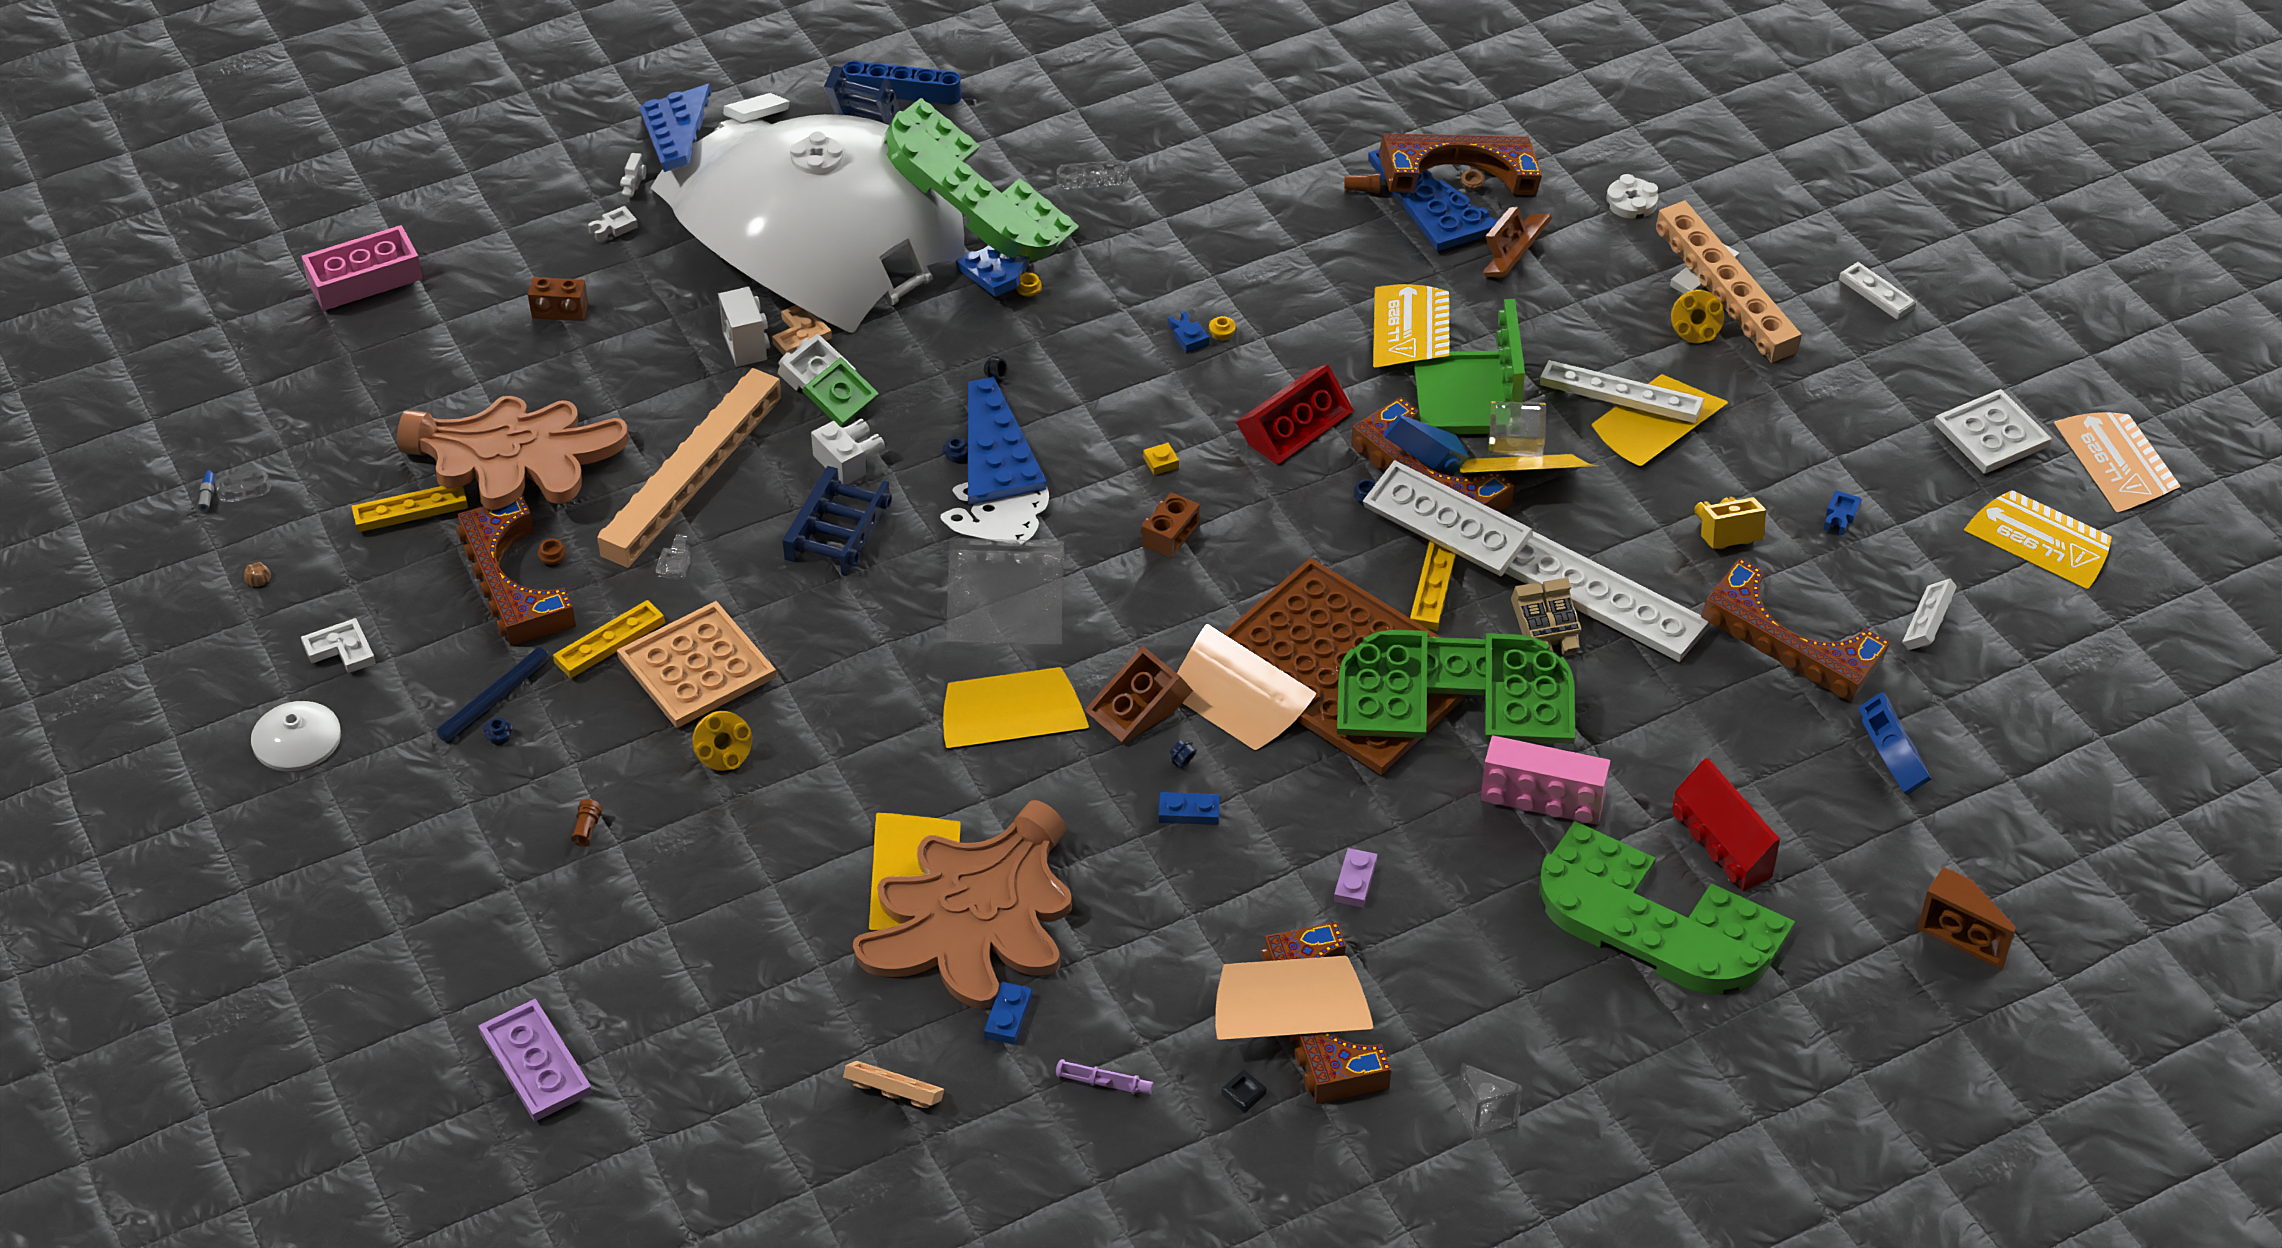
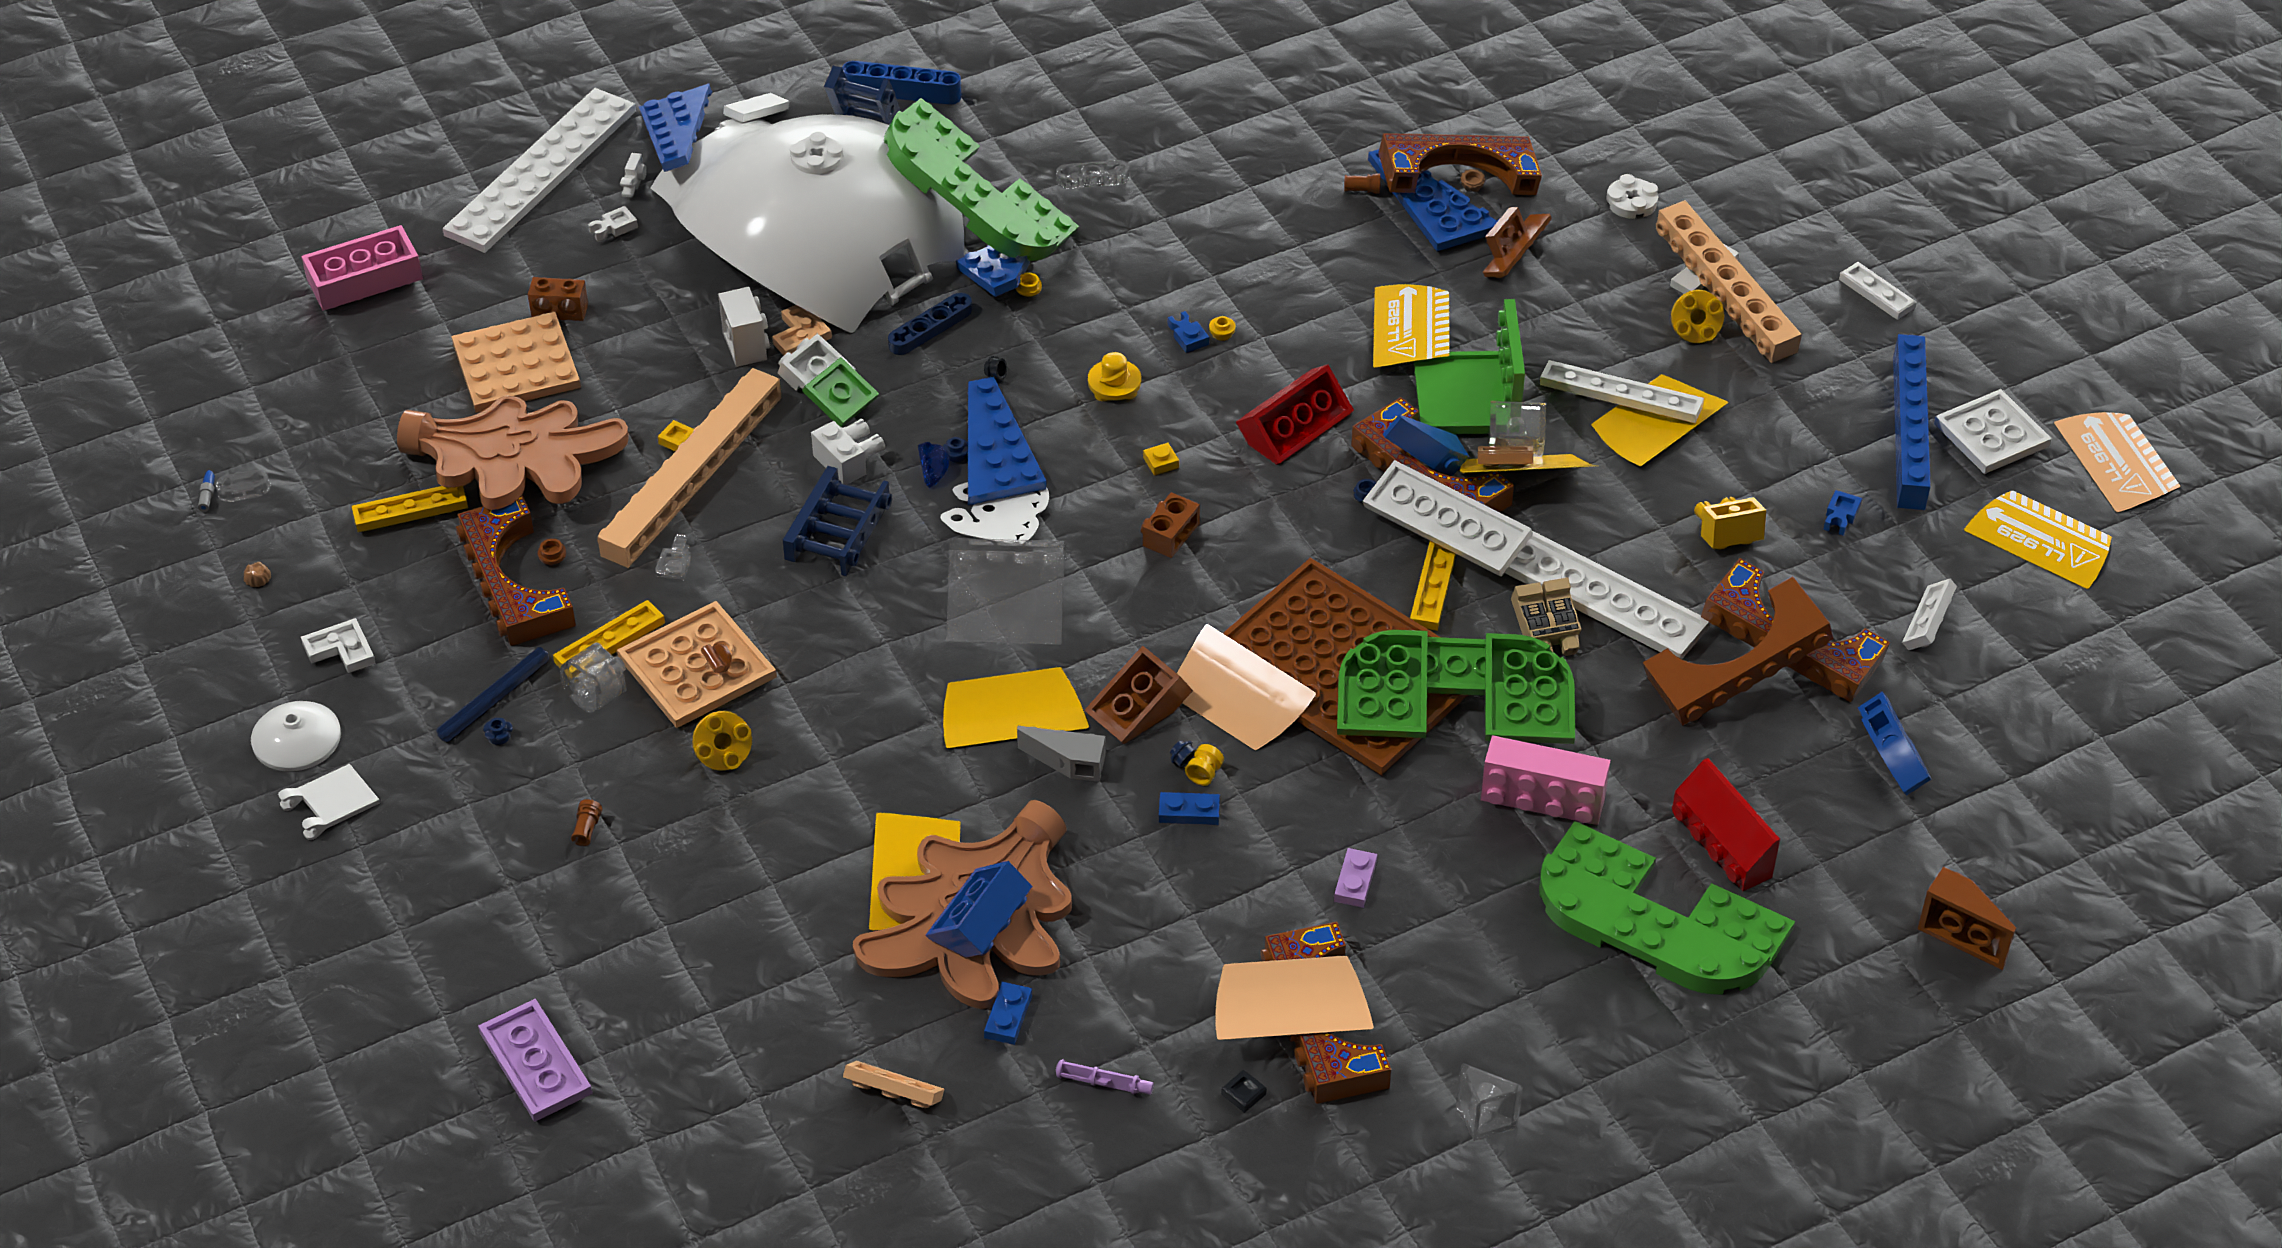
none -> white flag [278,764,380,840]
none -> white plate [443,88,636,253]
none -> light nougat plate [451,312,581,413]
none -> clear brick [560,642,626,712]
none -> yellow plate [658,420,694,452]
none -> dark orange plate [701,644,732,673]
none -> dark blue beam [888,293,972,355]
none -> clear blue tile [918,442,949,488]
none -> blue slope [925,861,1033,957]
none -> light grey slope [1017,726,1106,782]
none -> yellow plate [1088,352,1141,401]
none -> yellow wheel [1185,744,1224,786]
none -> medium nougat plate [1478,446,1533,466]
none -> dark orange arch [1643,576,1833,726]
none -> blue brick [1893,334,1930,510]

